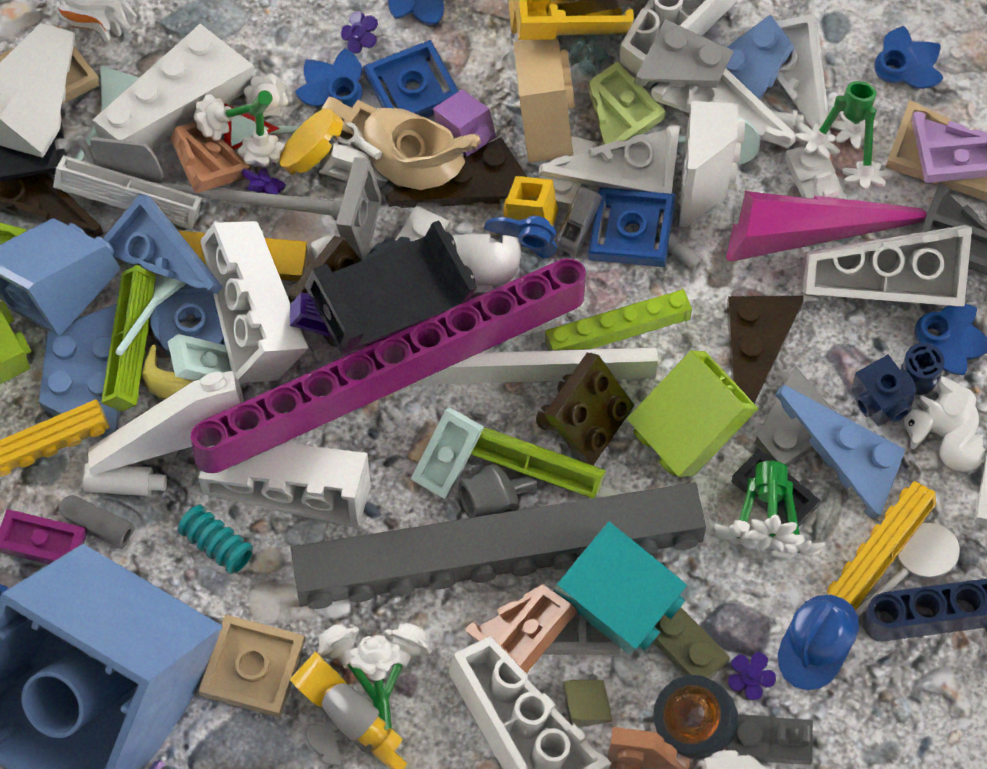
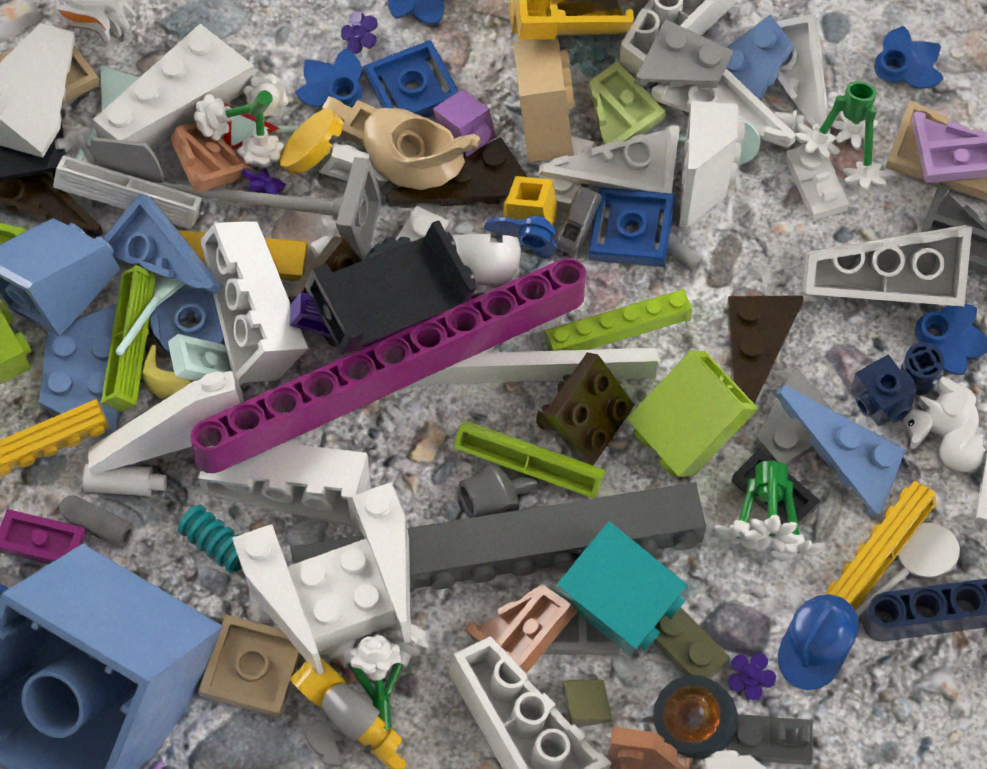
white hand [337,122,382,160] -> none
light aqua plate [411,407,484,499] -> none
dark pink wedge [726,191,927,261] -> none
none -> white wedge [232,482,411,675]

